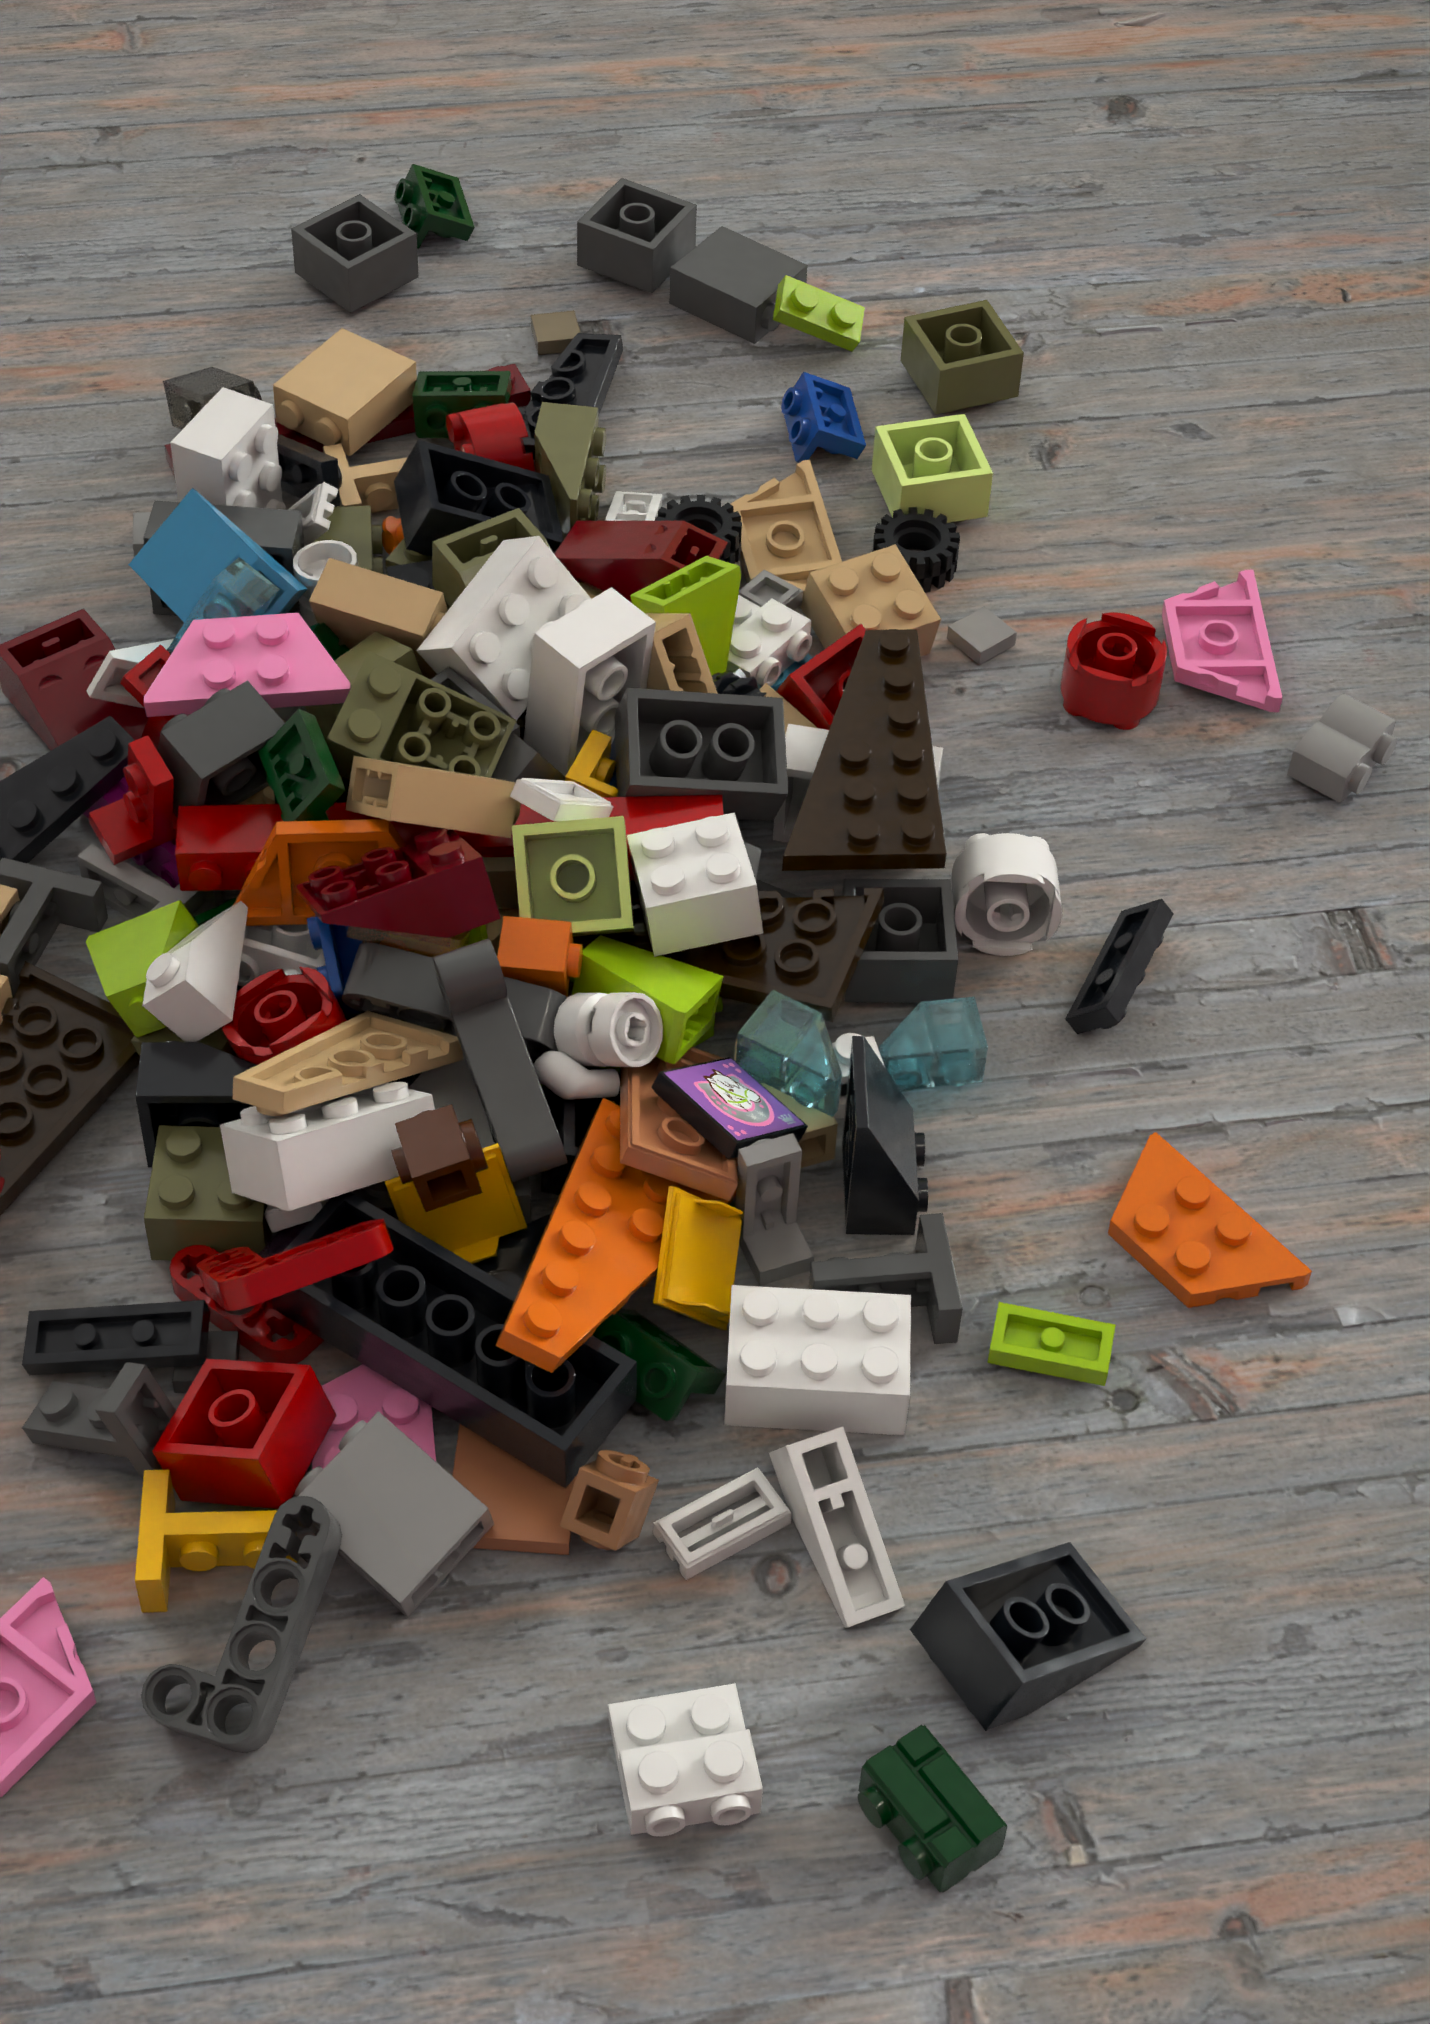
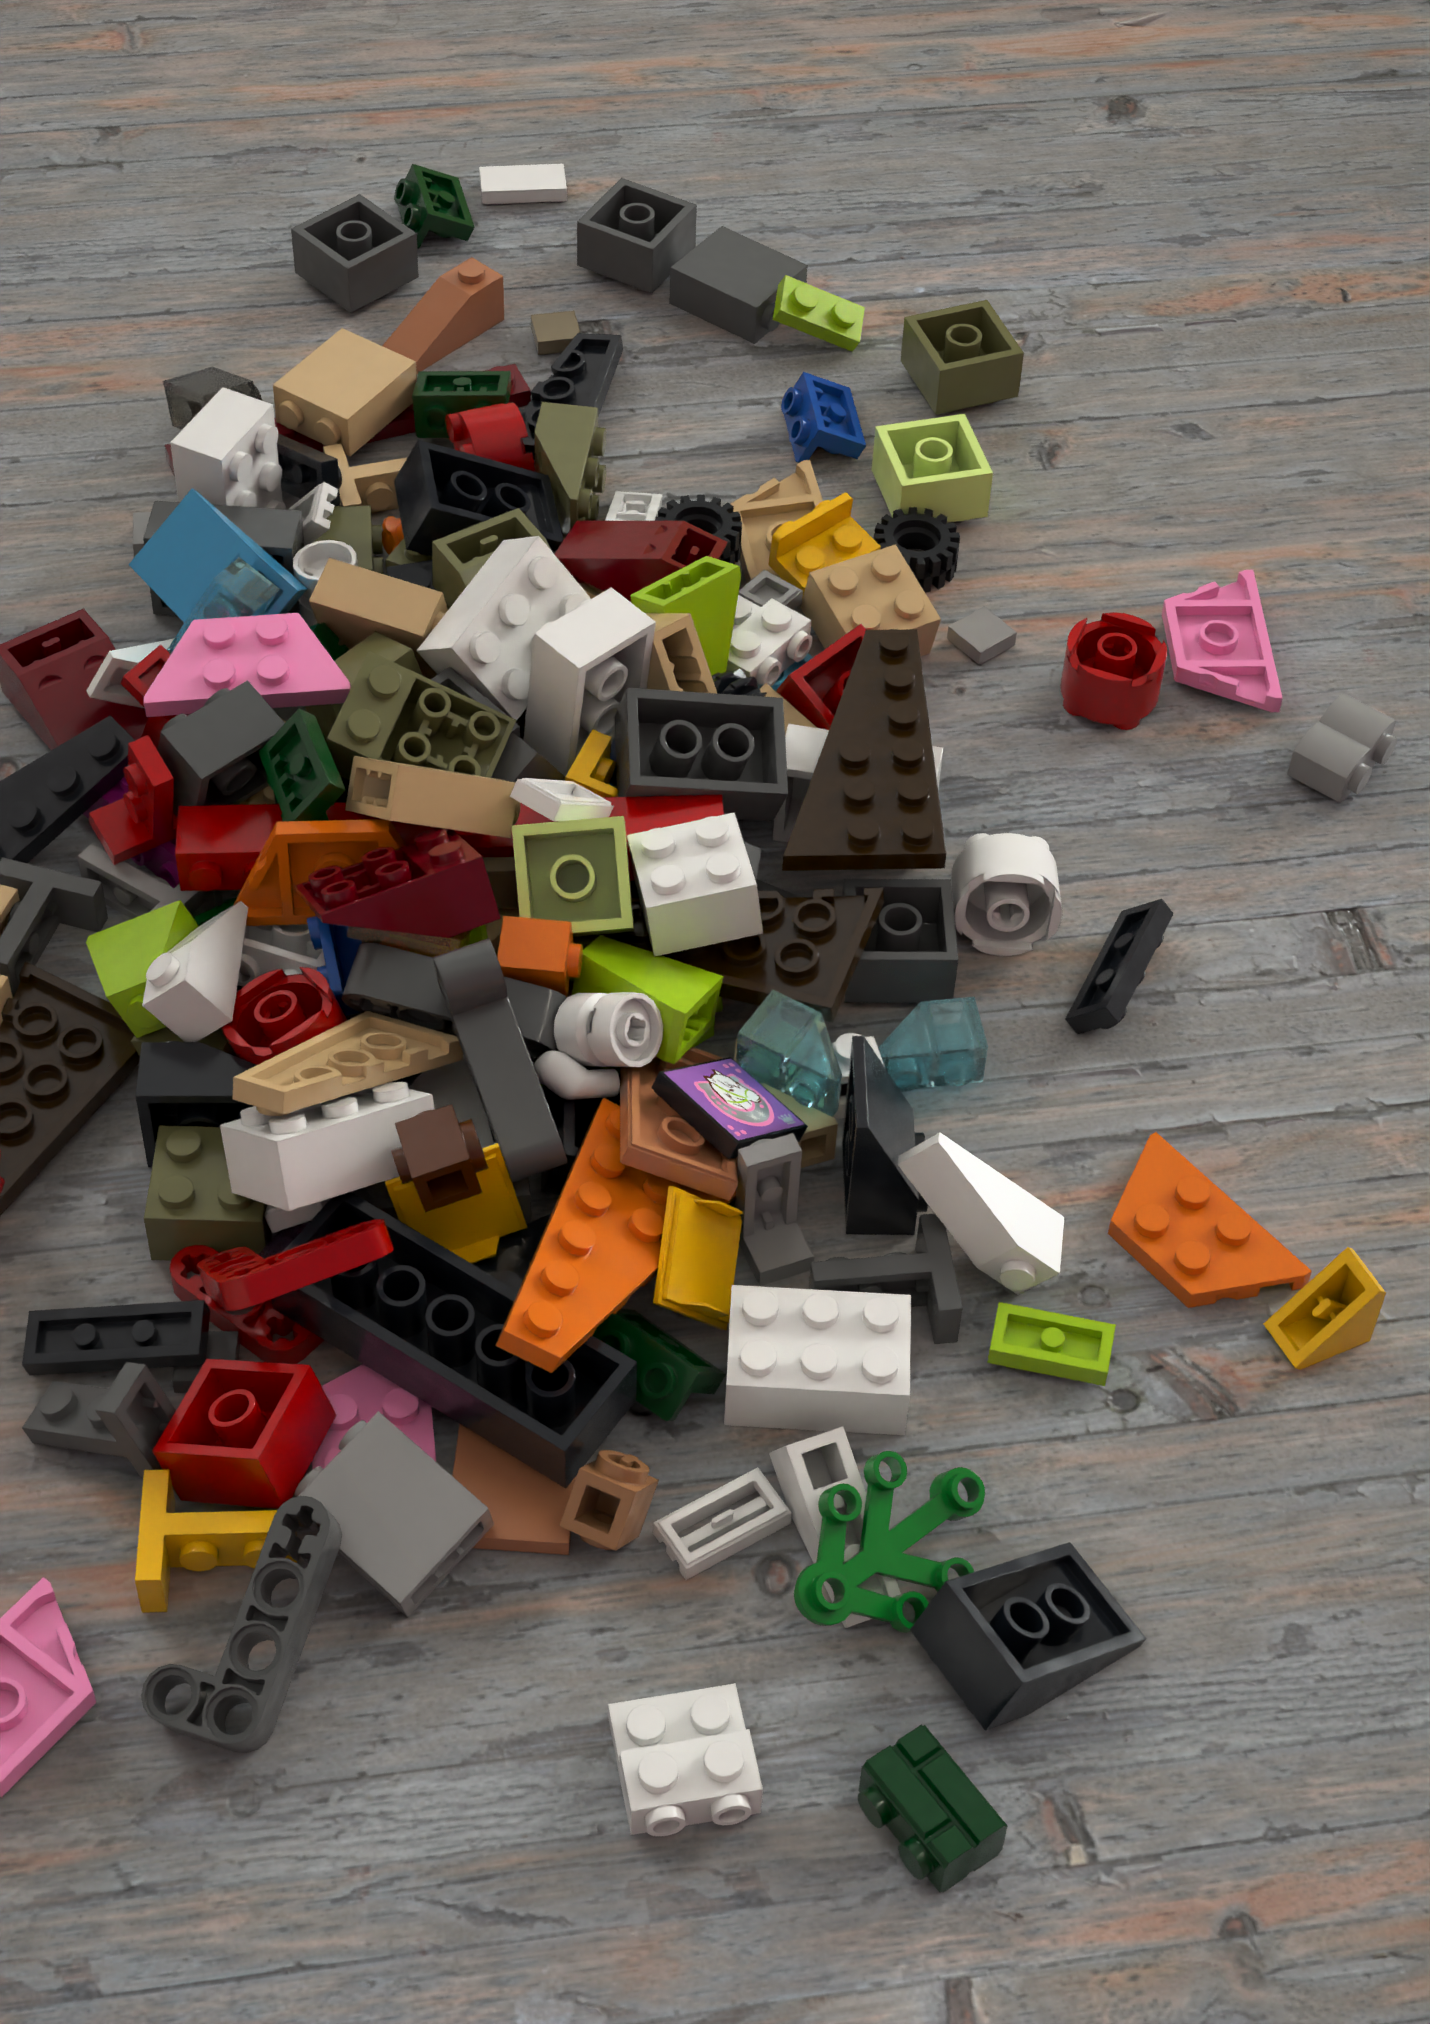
none -> nougat slope [383,257,504,374]
none -> white tile [479,164,567,205]
none -> yellow bracket [768,492,881,599]
none -> green plant [794,1451,985,1633]
none -> white slope [898,1132,1064,1295]
none -> yellow slope [1263,1247,1386,1370]

